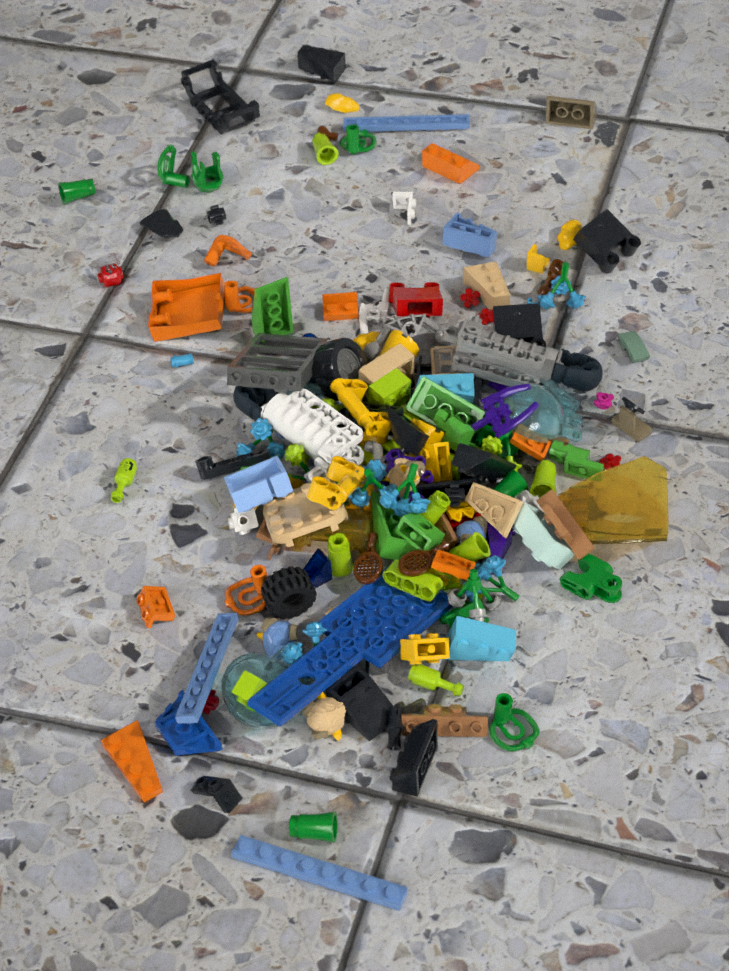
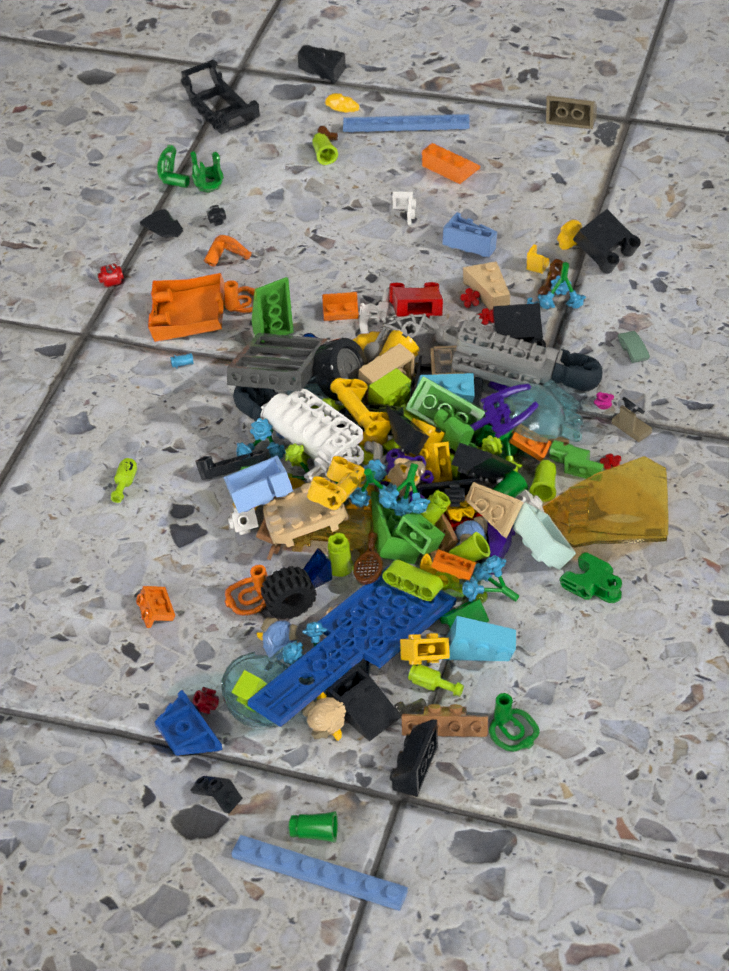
green plant [58,179,96,205] -> none
orange wing [101,720,163,803] -> none
medium blue plate [175,612,239,724] -> none
green piece [340,124,377,154] -> none
black pin [387,705,404,751] -> none
reddish brown piece [398,541,449,577] -> none
plant [447,569,502,622] -> none
medium nougat bracket [536,490,595,560] -> none

